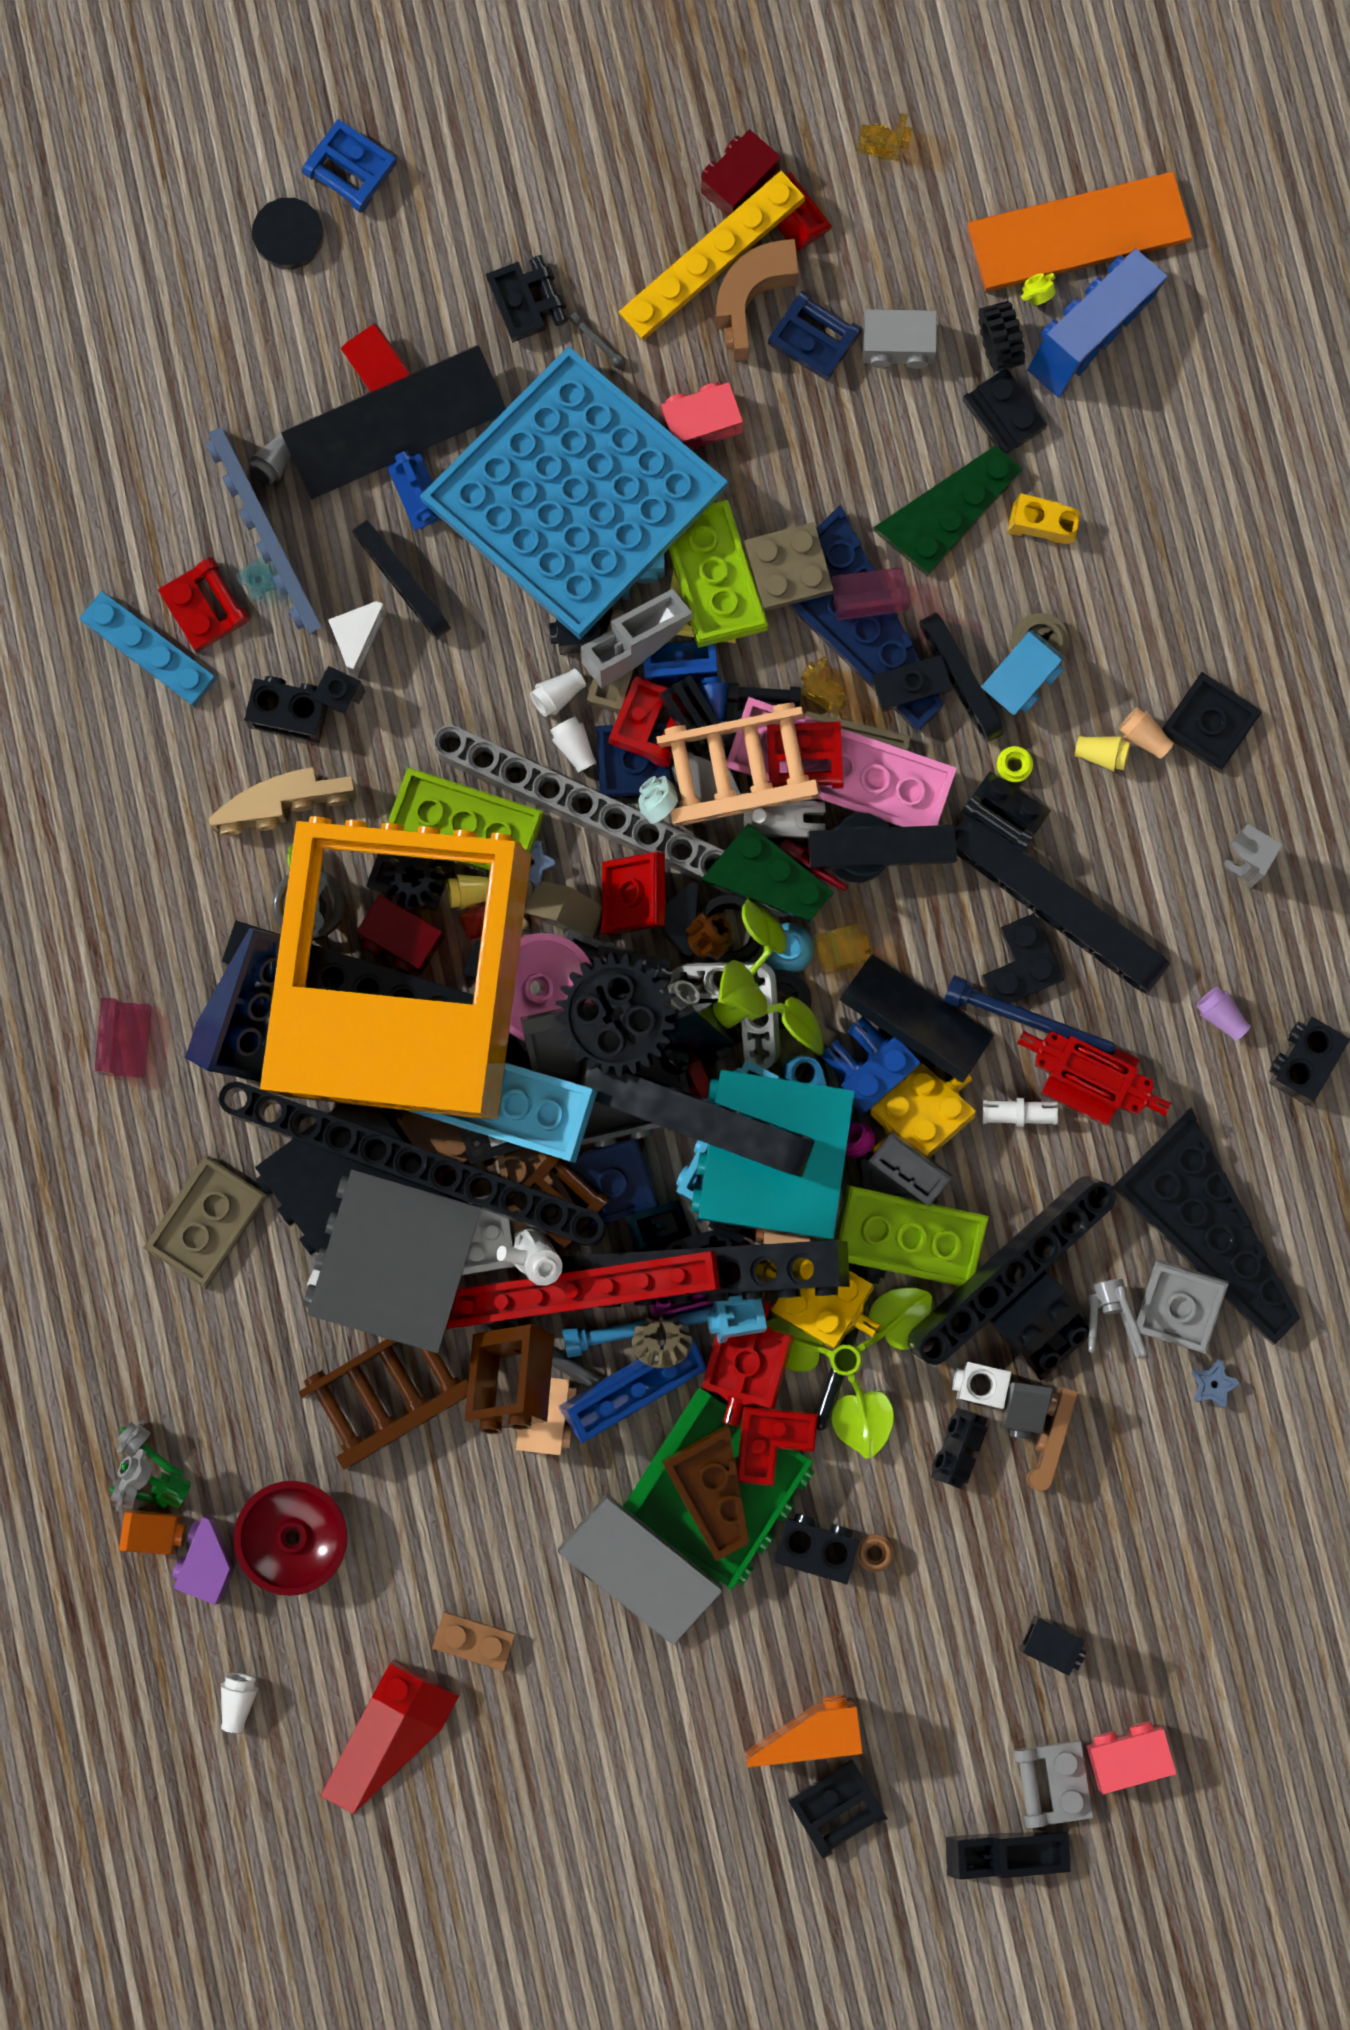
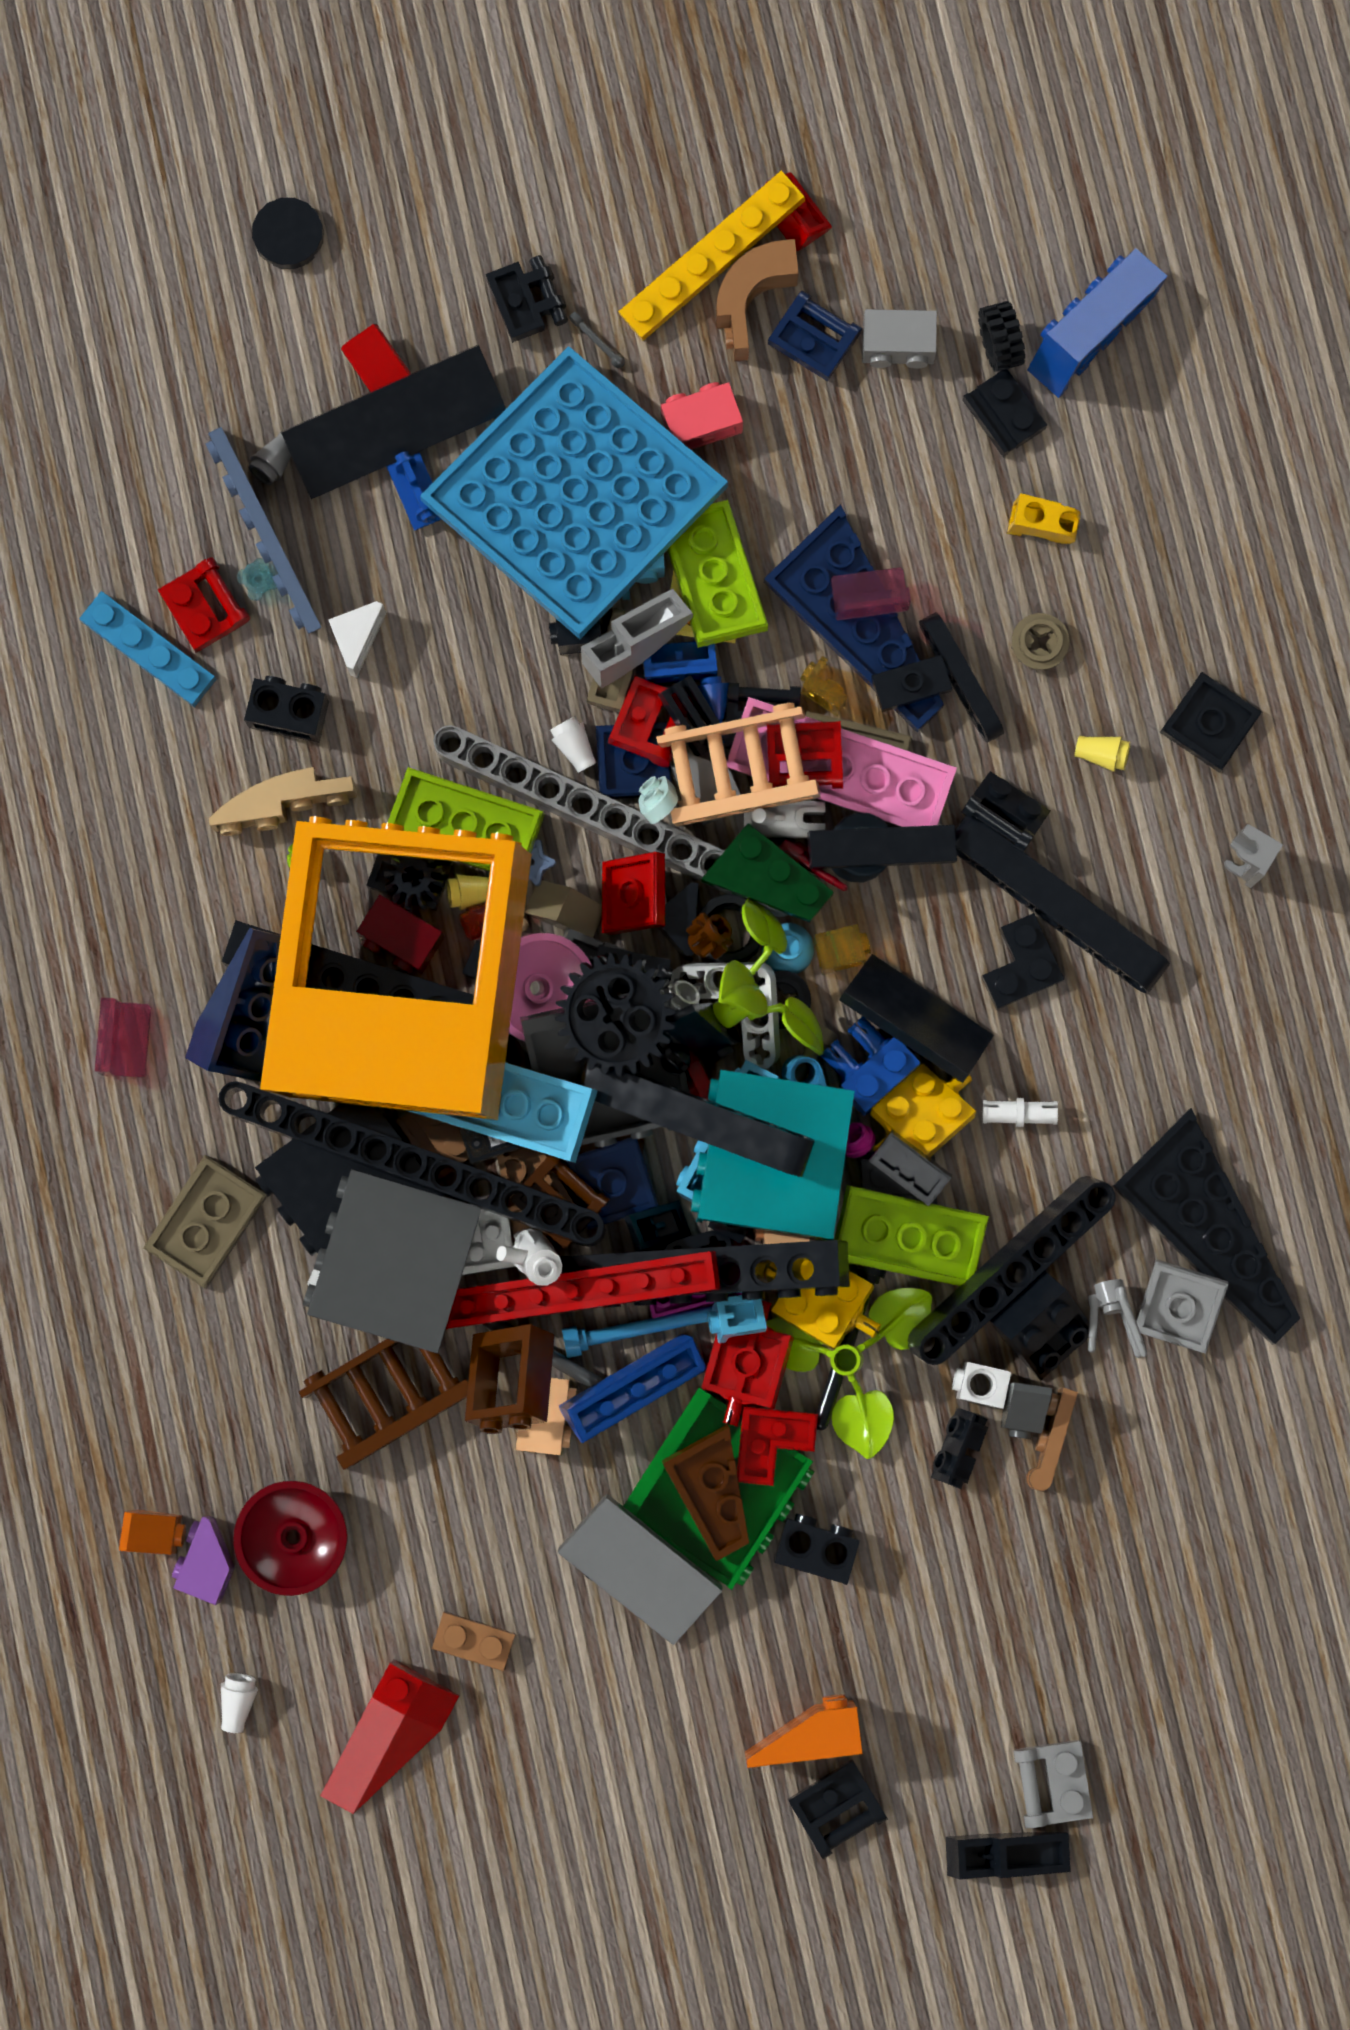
plant [109,1419,191,1512] -> none
dark grey piece [272,870,346,940] -> none
blue plate [302,119,397,213] -> none
black bracket [313,666,365,714] -> none
black beam [352,520,451,640] -> none
white cone [530,668,586,717] -> none
dark tan gear [632,1313,692,1368] -> none
dark red brick [701,129,781,217] -> none
dark tan plate [744,522,833,612] -> none
medium nougat plate [856,1534,893,1572] -> none
clear yellow bracket [857,113,912,161] -> none
dark green wing [873,445,1023,577] -> none
dark blue piece [944,975,1116,1055] -> none
orange tile [967,172,1192,293] -> none
dark azure piece [981,629,1066,715] -> none
neon yellow plate [996,746,1033,783] -> none
red piece [1017,1027,1172,1126] -> none
black slope [1019,1616,1087,1676] -> none
neon yellow plate [1021,273,1056,306] -> none
coral brick [1086,1721,1176,1794] -> none
light nougat cone [1119,707,1174,759] -> none
sand blue plate [1192,1360,1239,1409] -> none
lavender cone [1196,986,1251,1041] -> none
black brick [1269,1016,1350,1106] -> none

